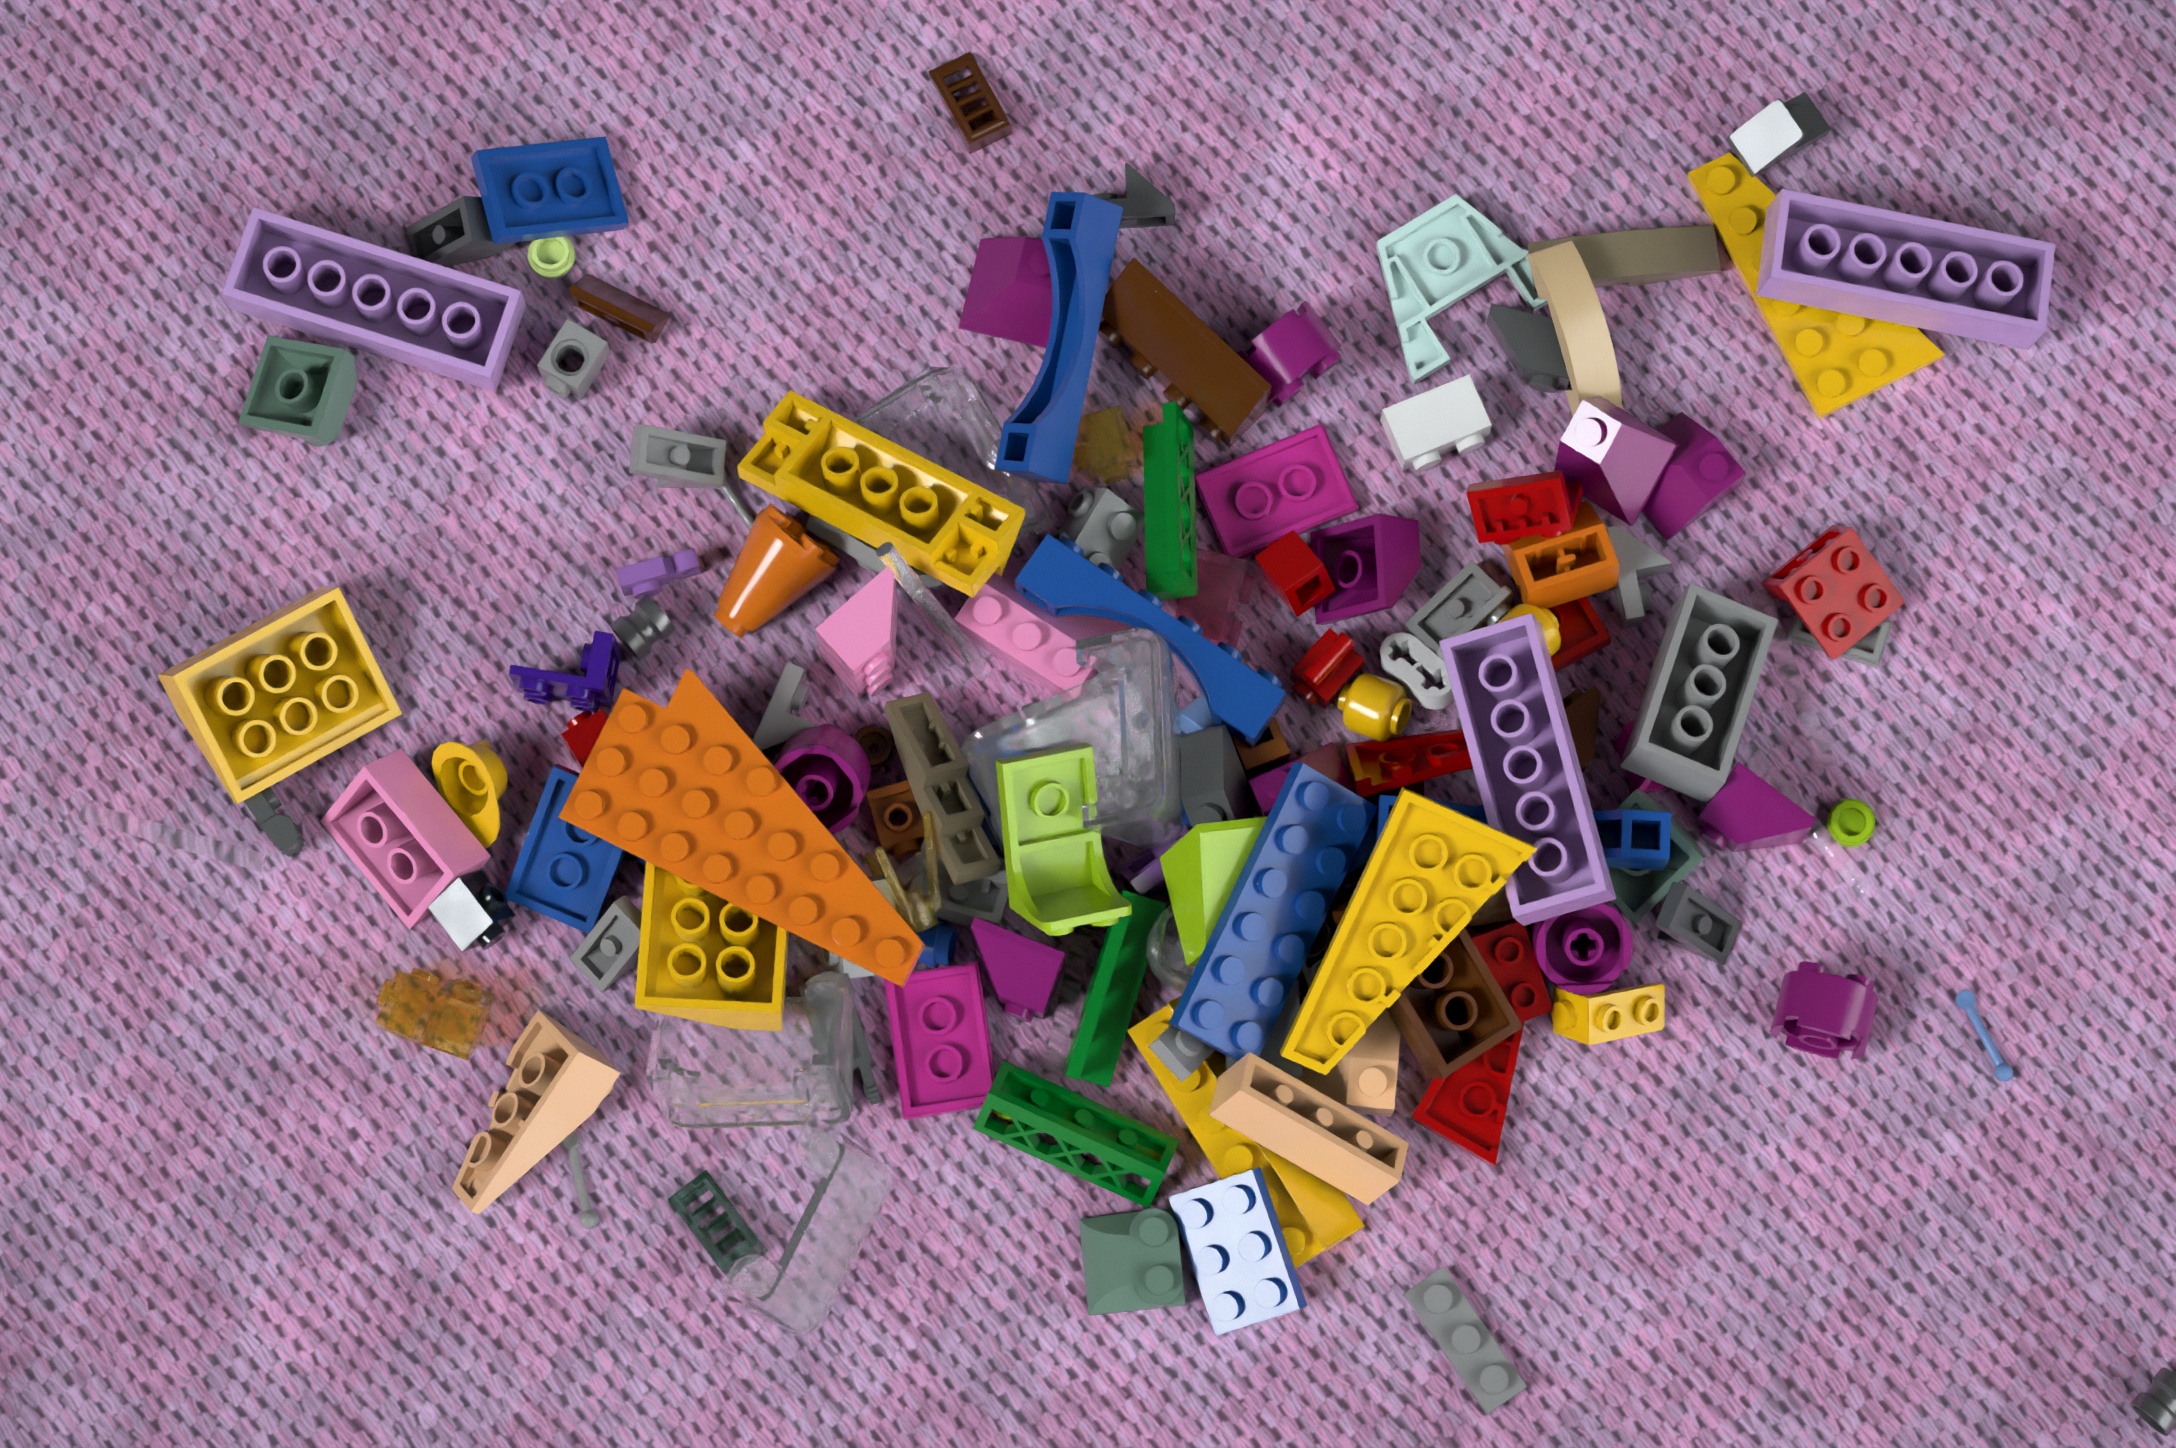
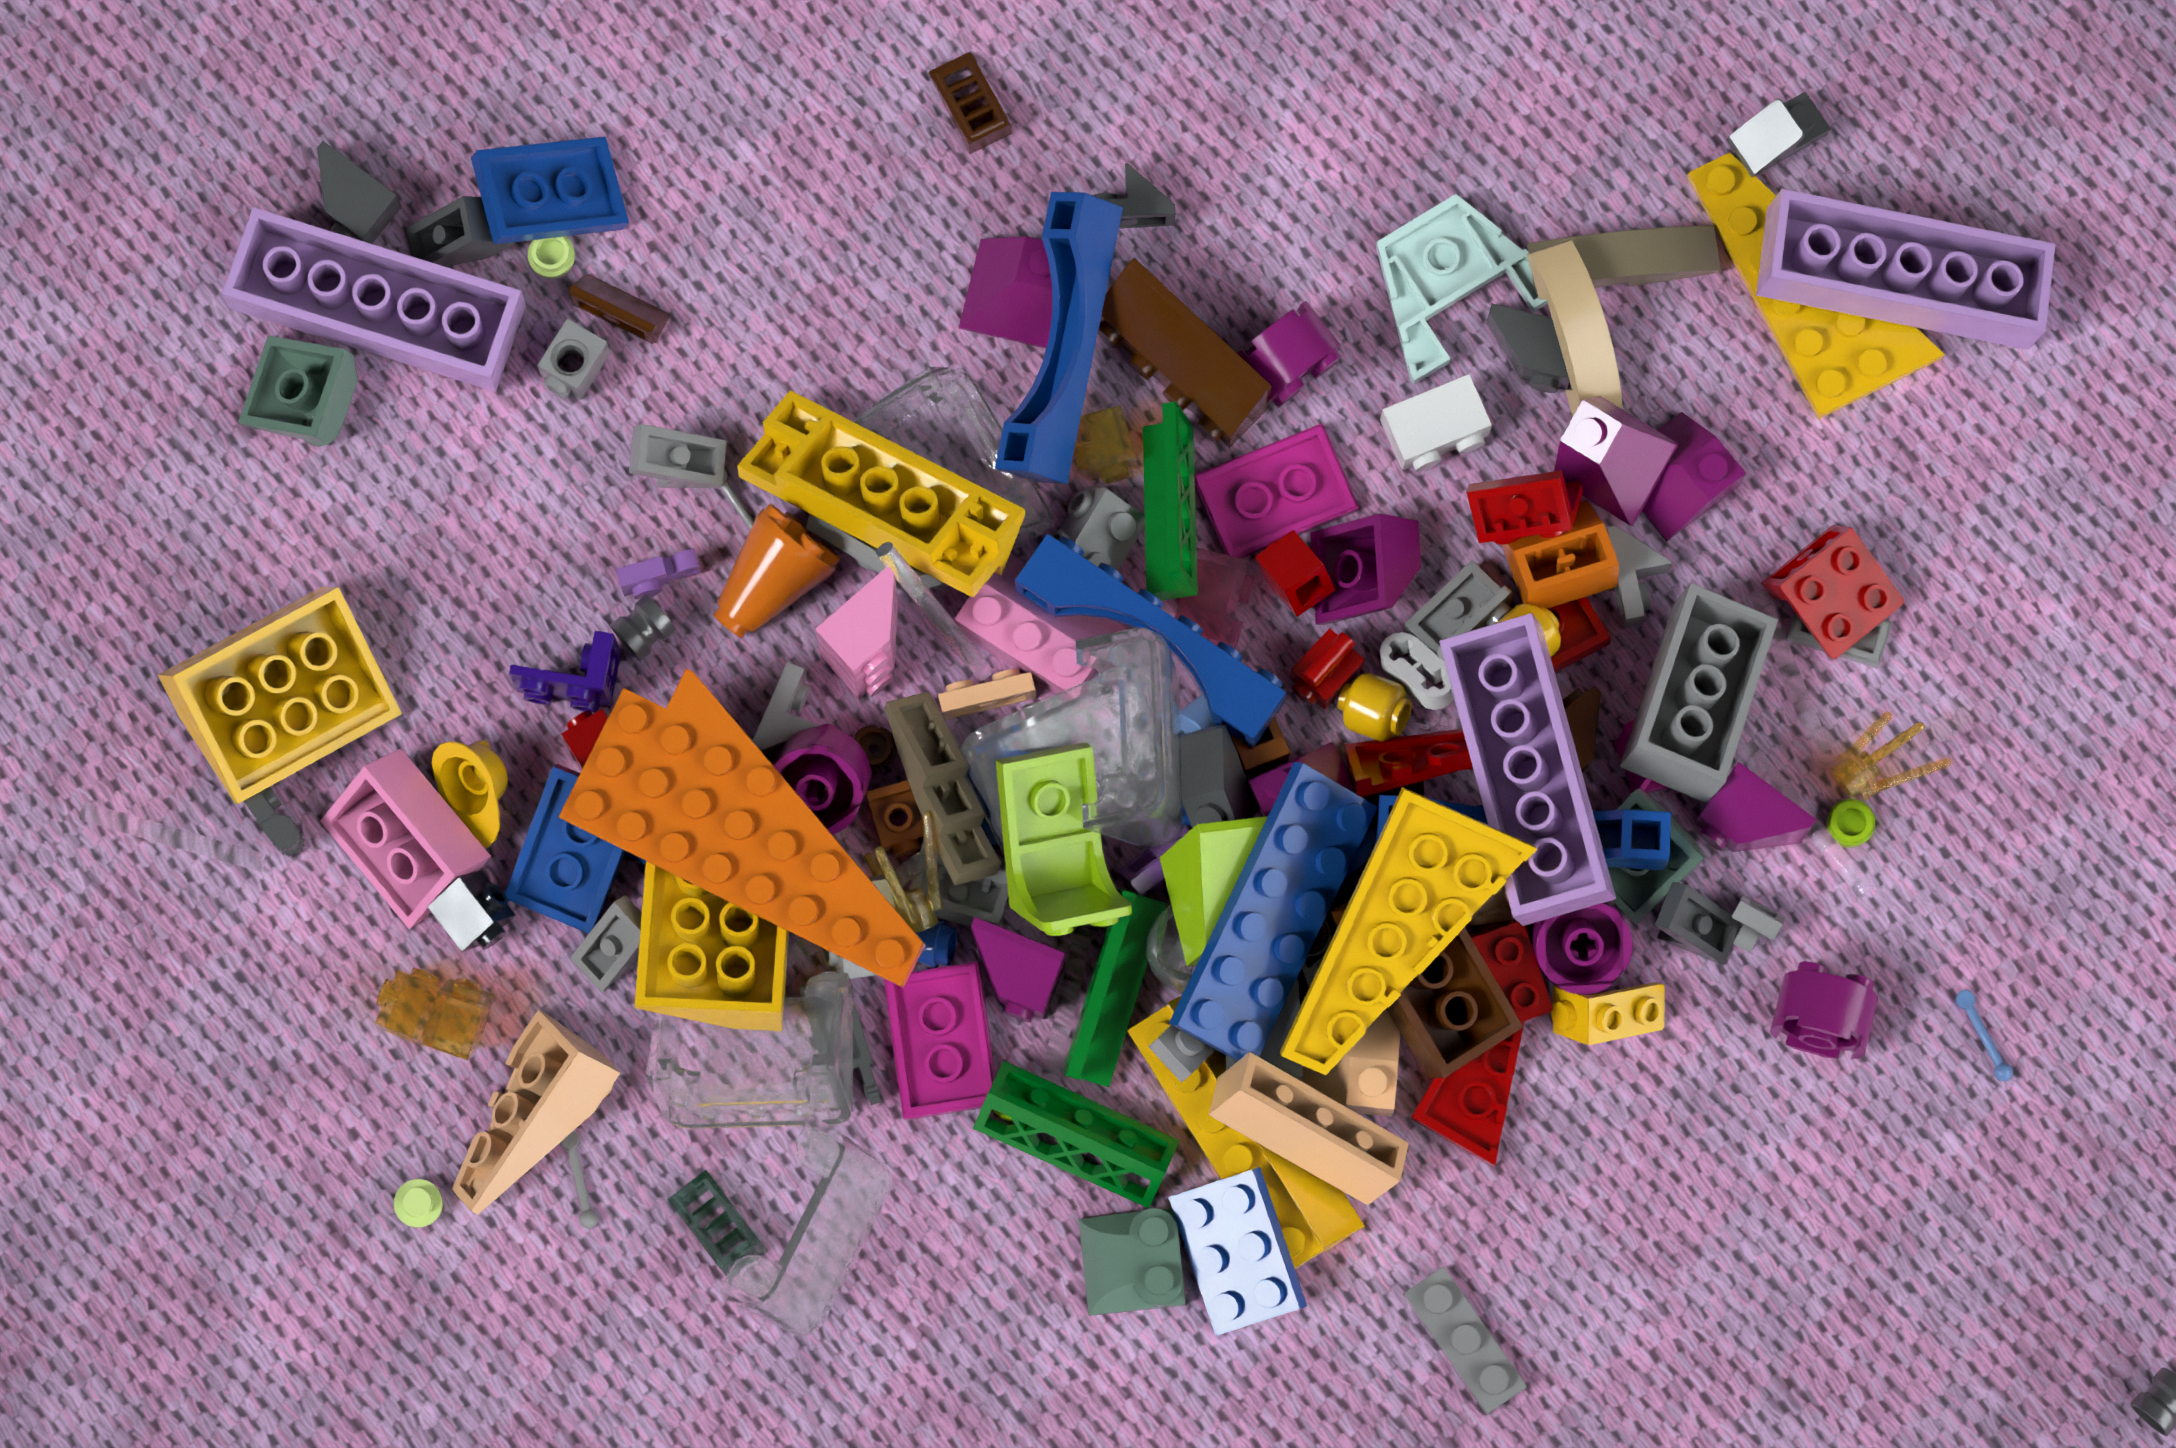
none -> dark grey slope [317,141,402,244]
none -> yellowish green plate [394,1179,443,1228]
none -> light nougat plate [938,669,1036,720]
none -> light grey tile [1732,894,1785,953]
none -> clear yellow plant [1830,711,1952,801]

